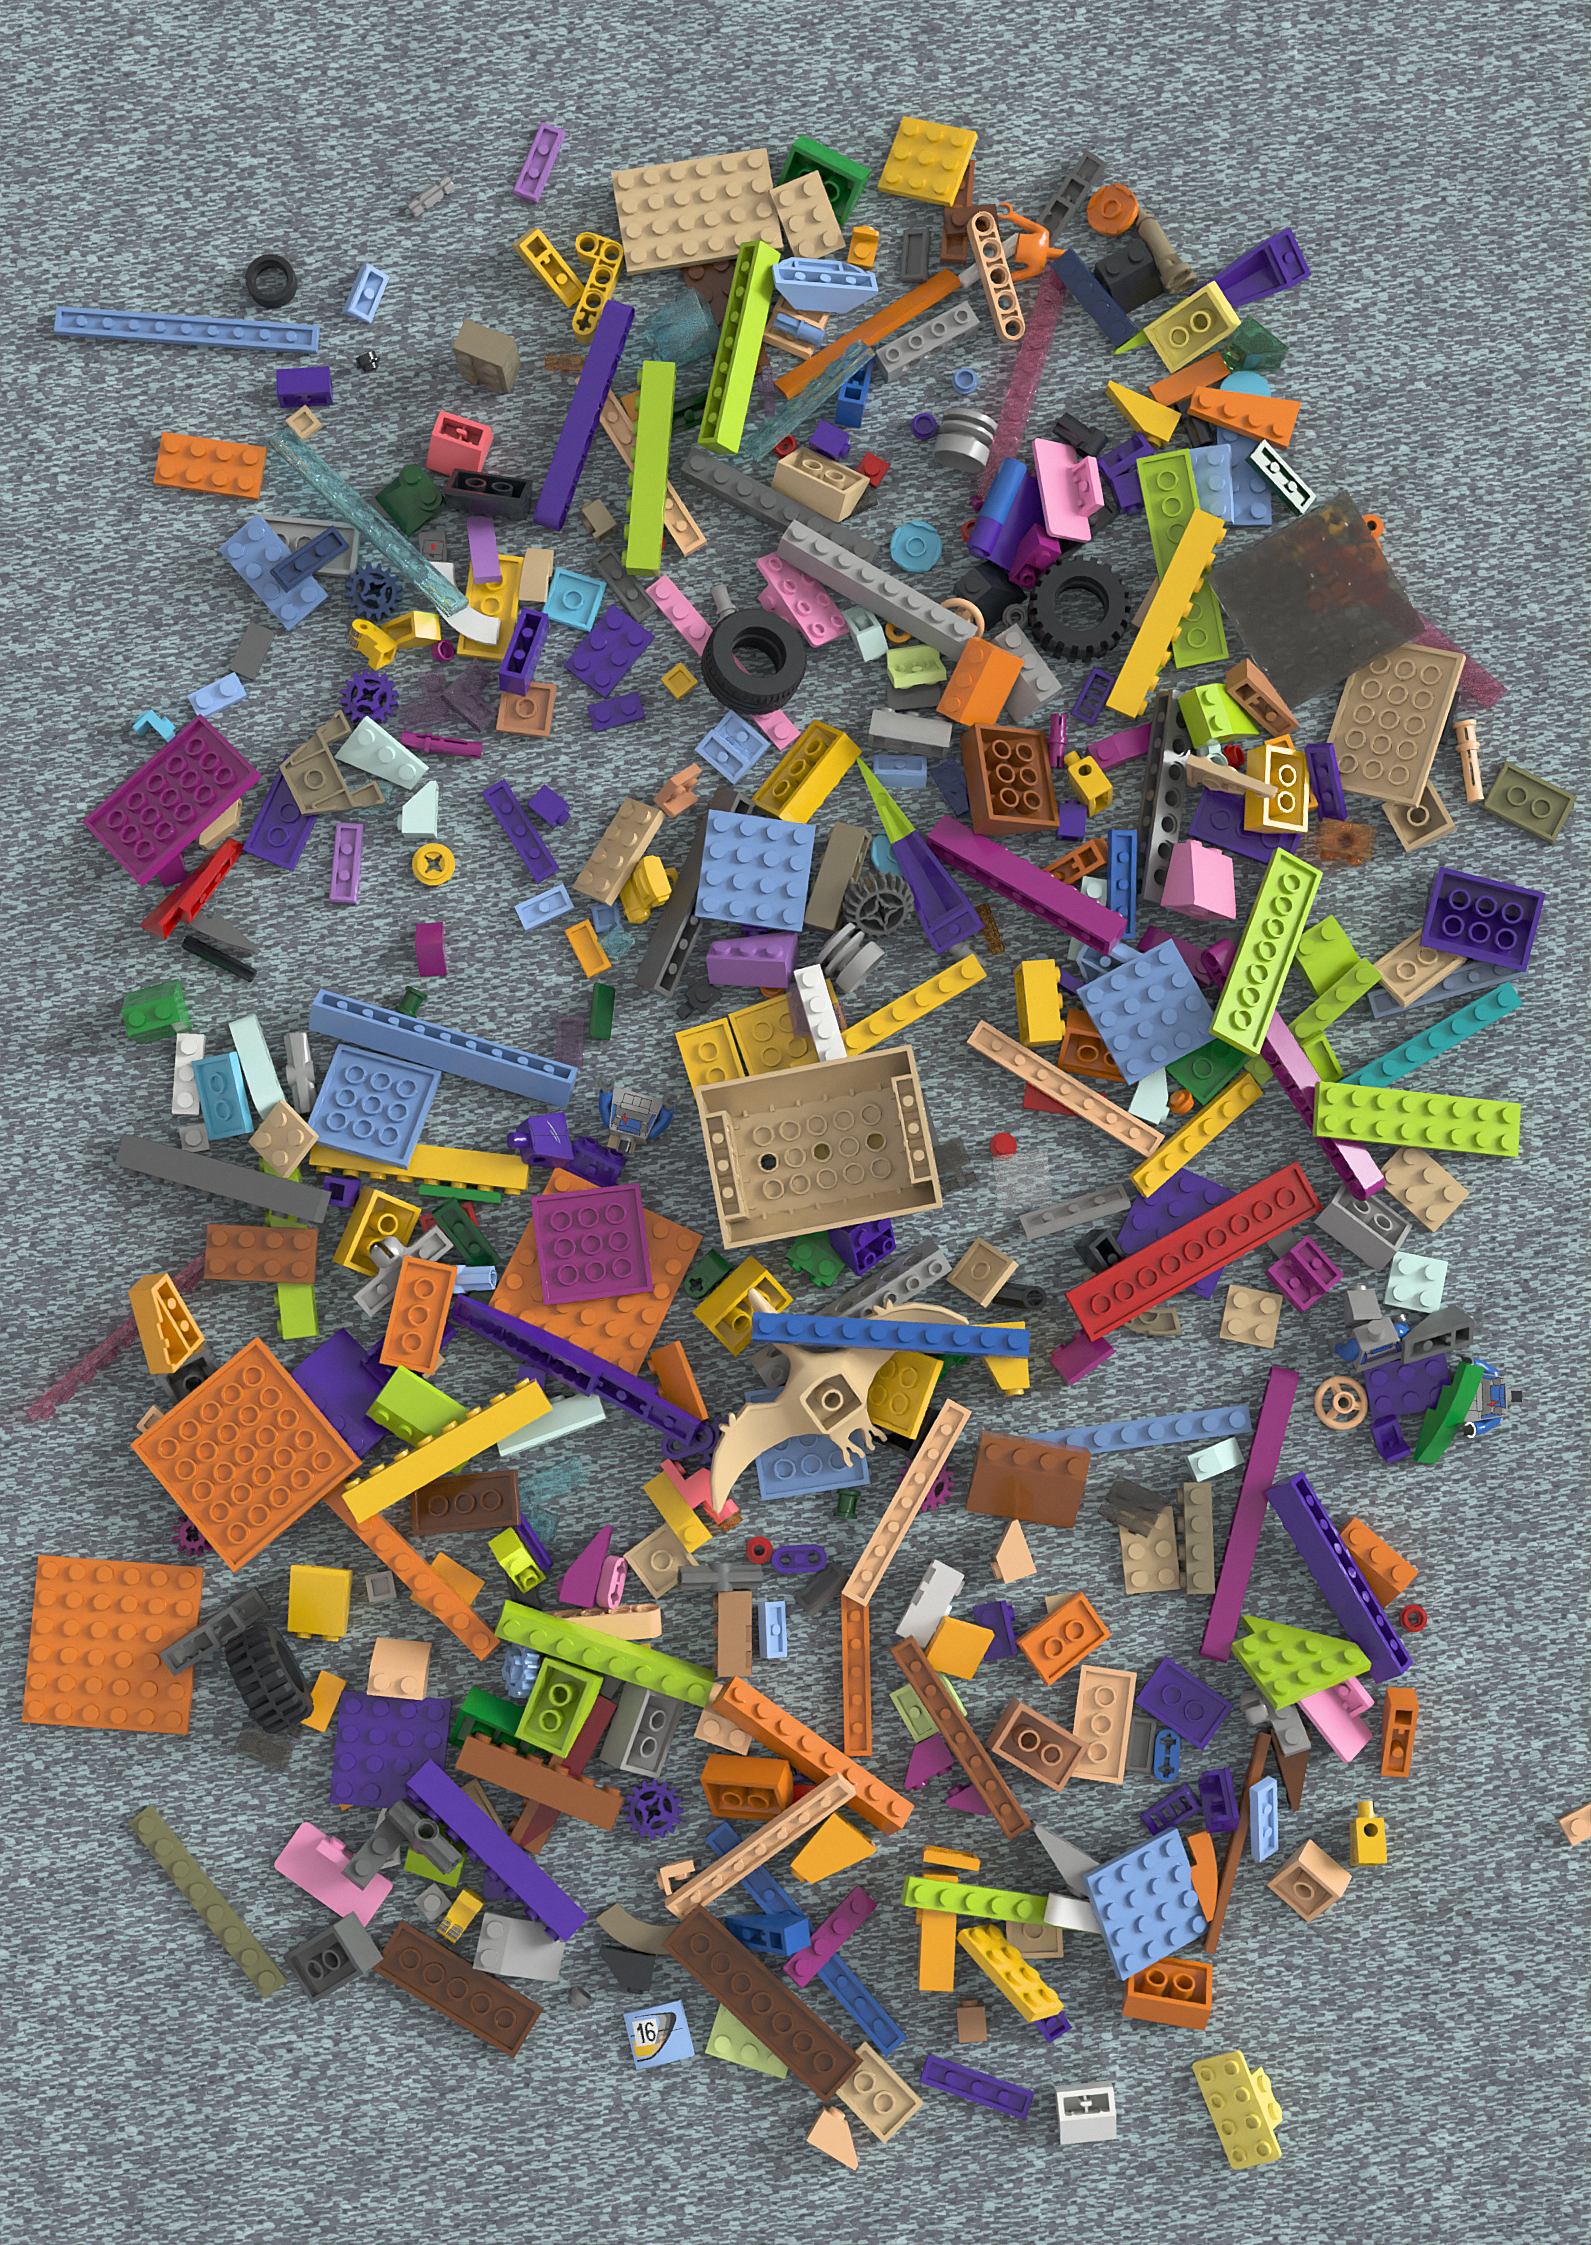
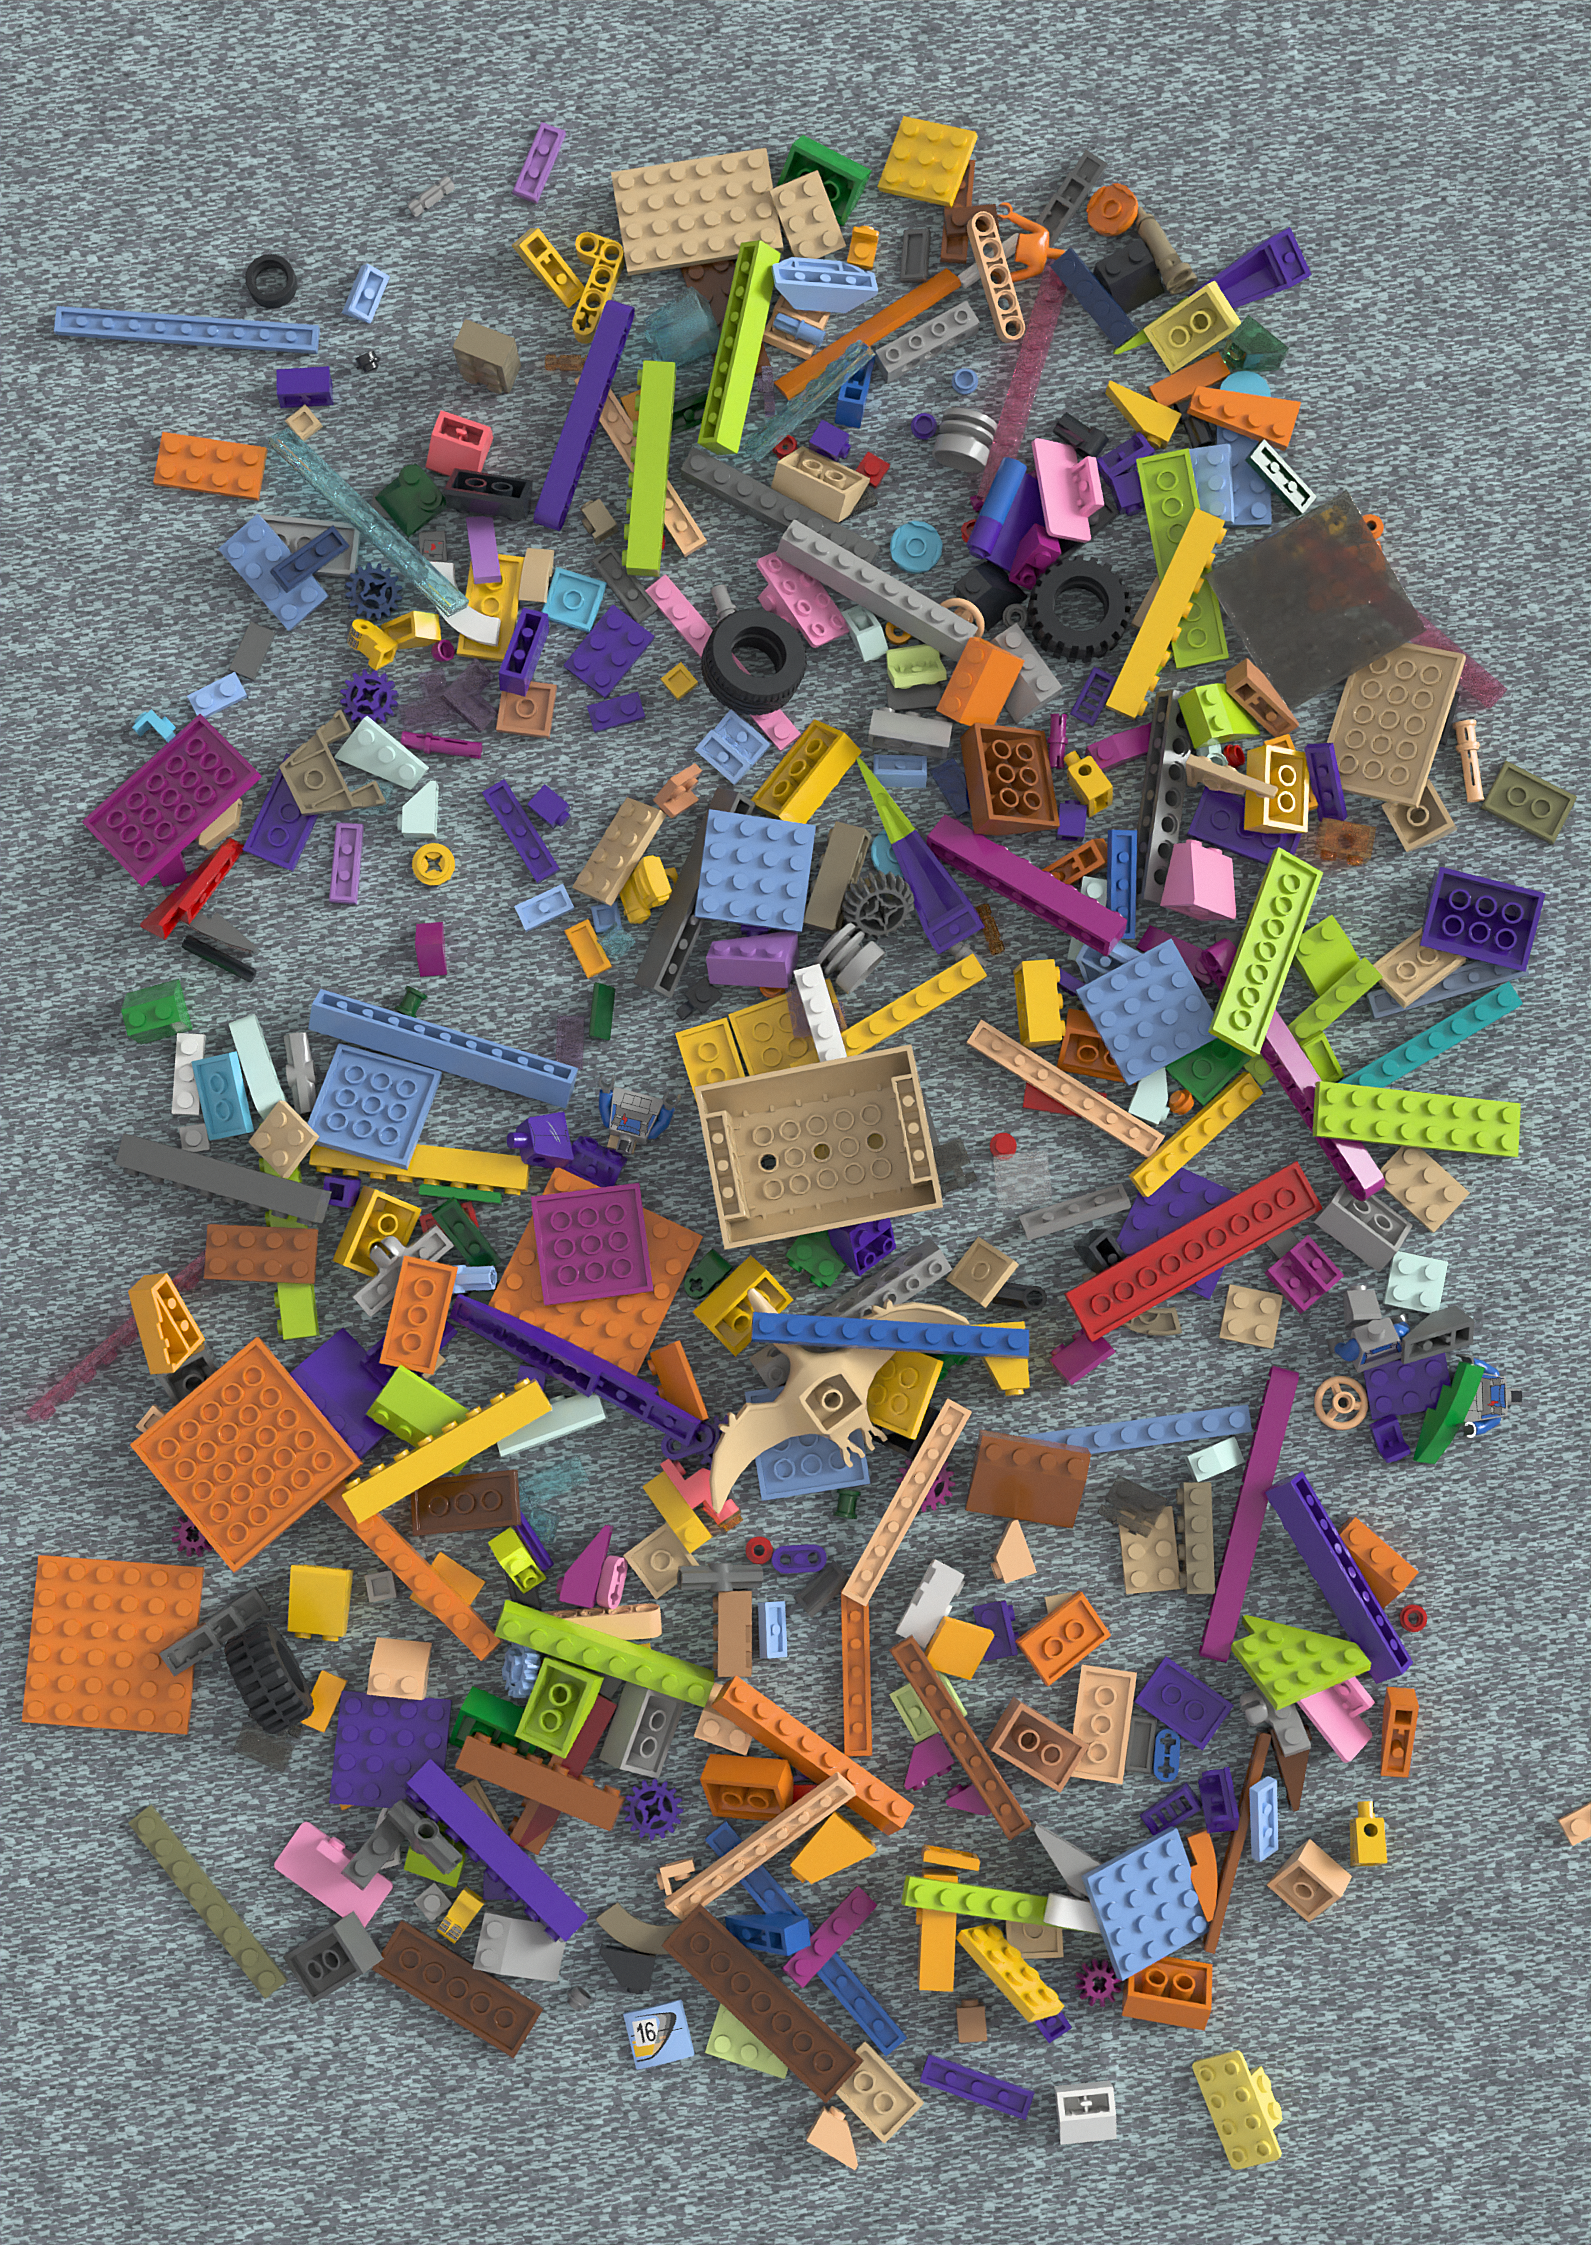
none -> magenta gear [1074,1958,1122,2007]

